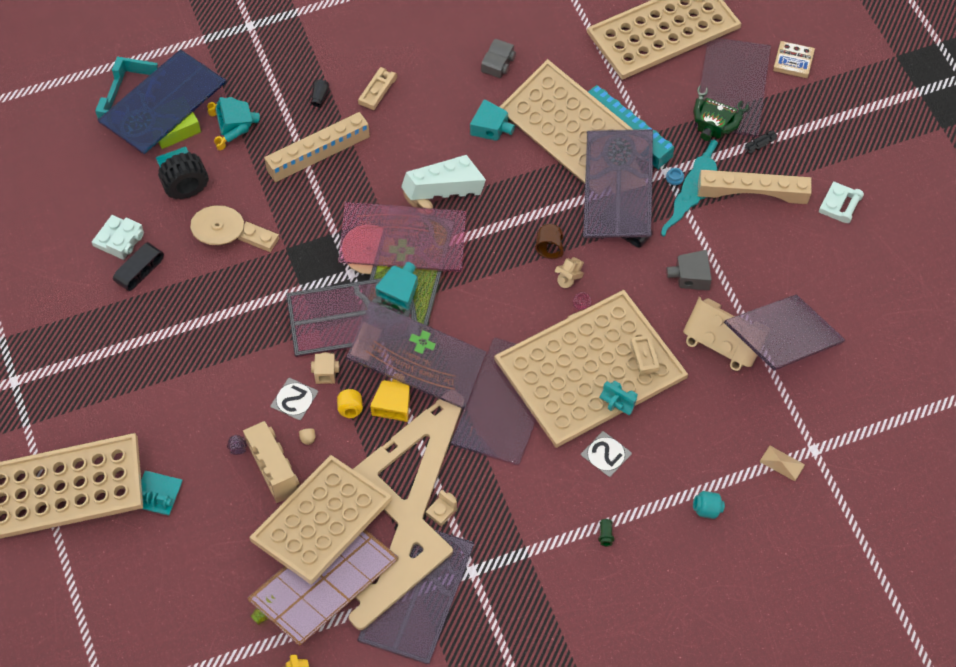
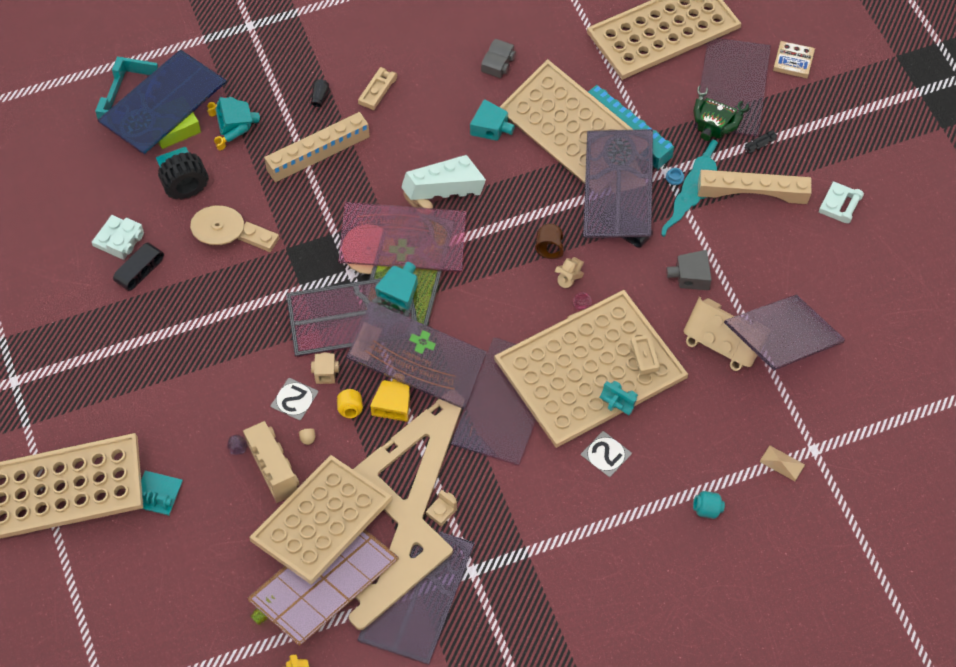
dark green pin [598,519,615,547] -> none

